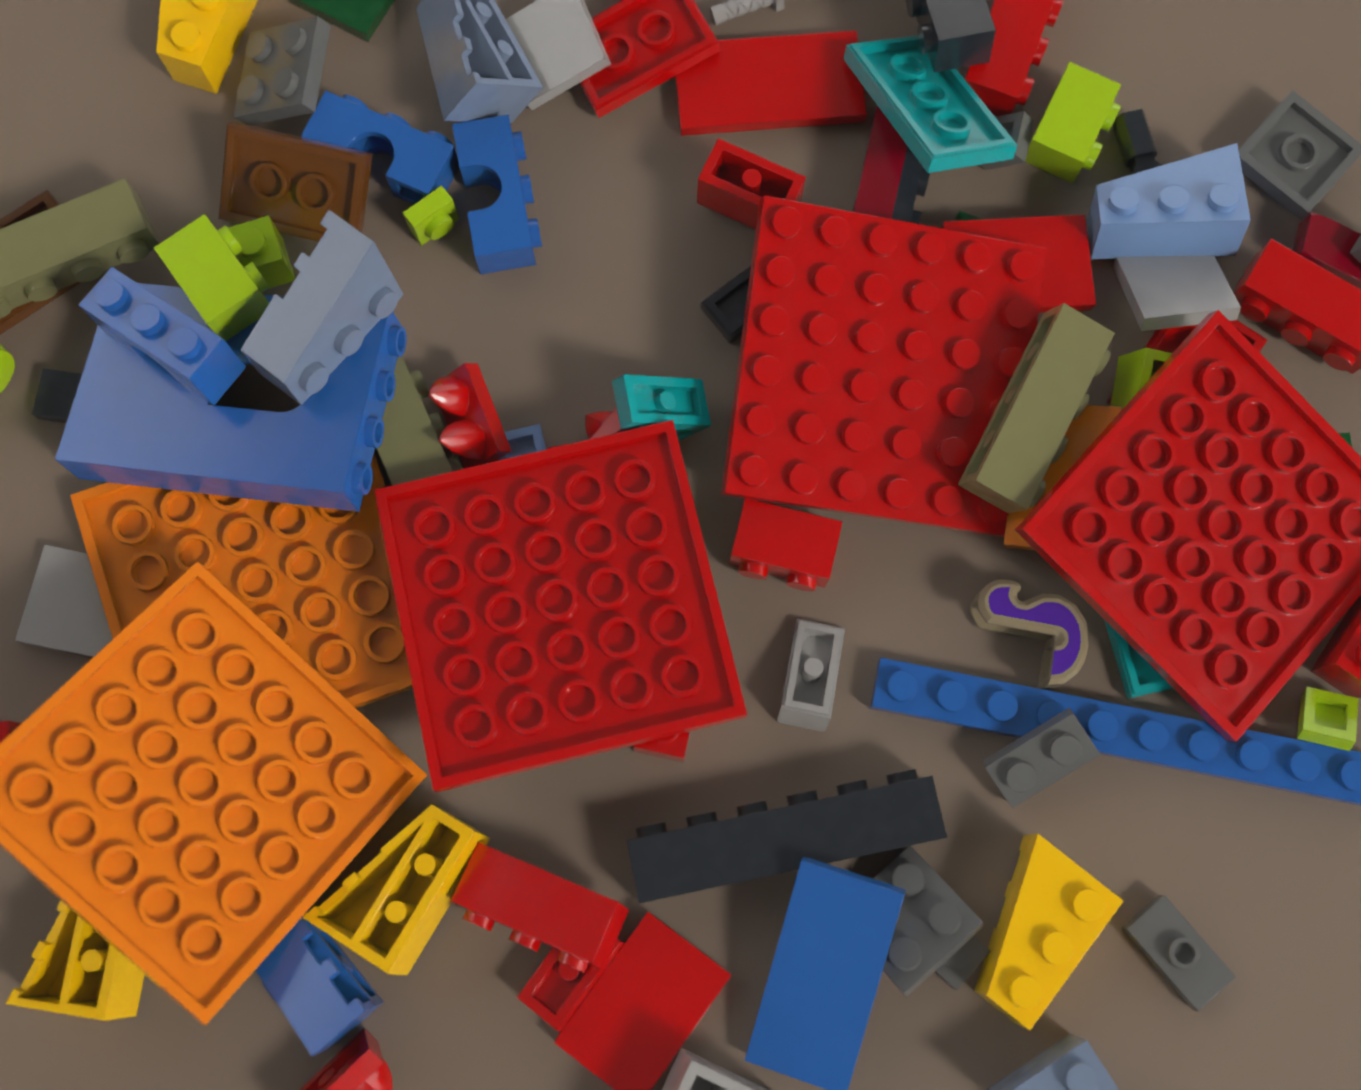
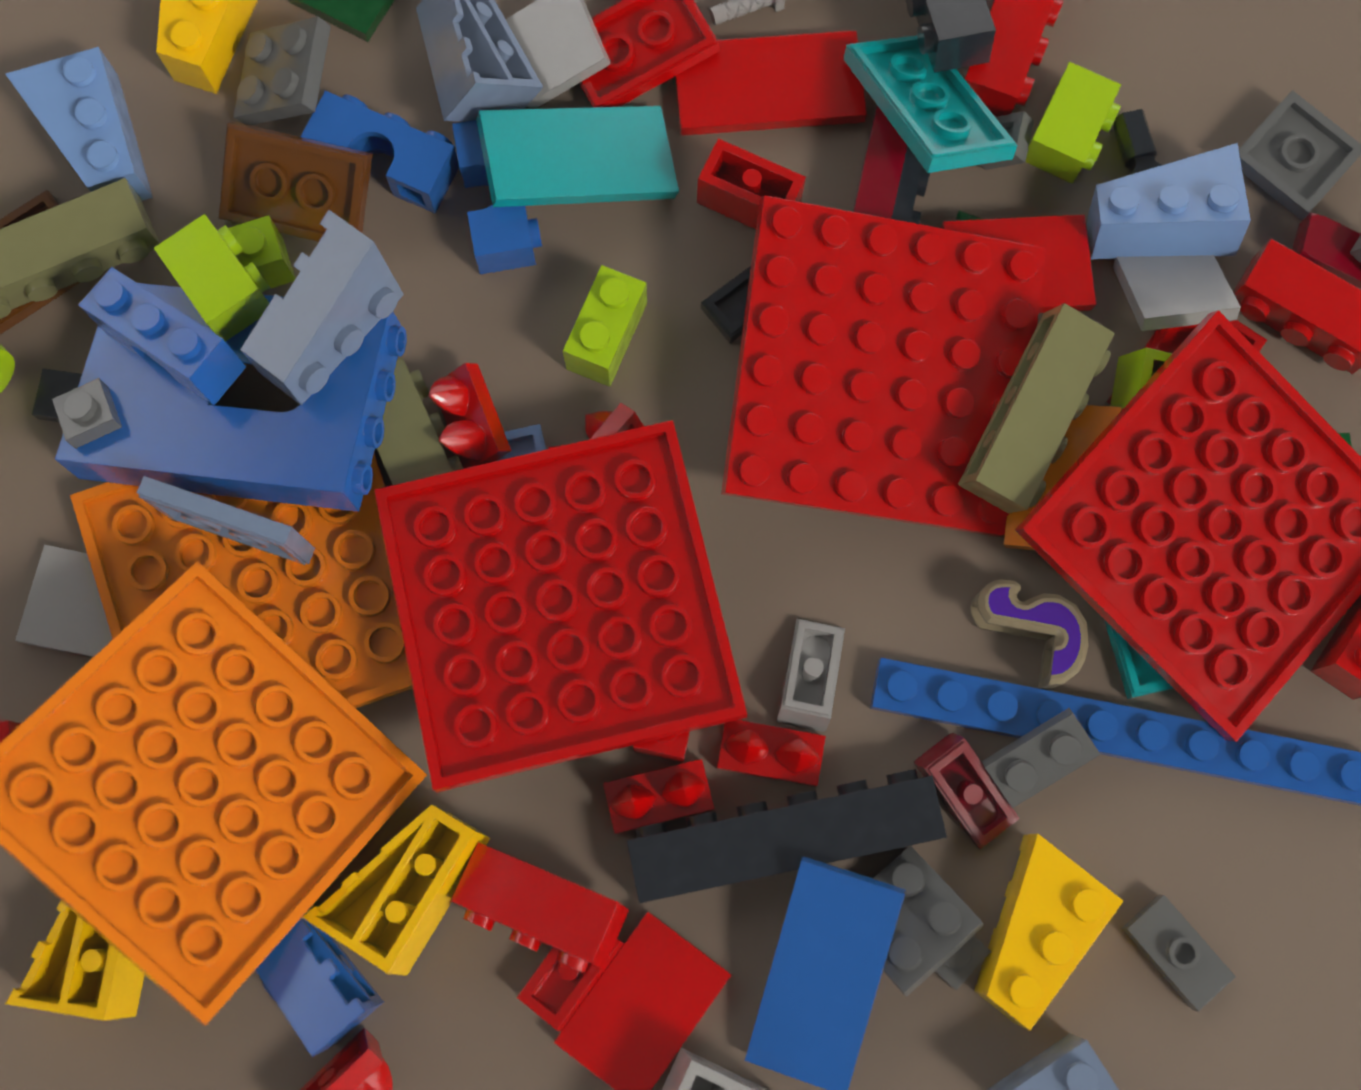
lime plate [403,185,459,246] -> none
teal plate [612,374,711,441] -> none
red brick [729,498,843,592] -> none
lime plate [1297,686,1359,751] -> none
none -> medium blue wedge [6,47,153,201]
none -> dark grey plate [52,378,122,449]
none -> sand blue tile [136,476,315,565]
none -> teal tile [476,106,679,207]
none -> lime brick [563,265,647,387]
none -> red tile [603,759,714,834]
none -> red tile [717,720,826,787]
none -> dark red slope [914,733,1020,849]

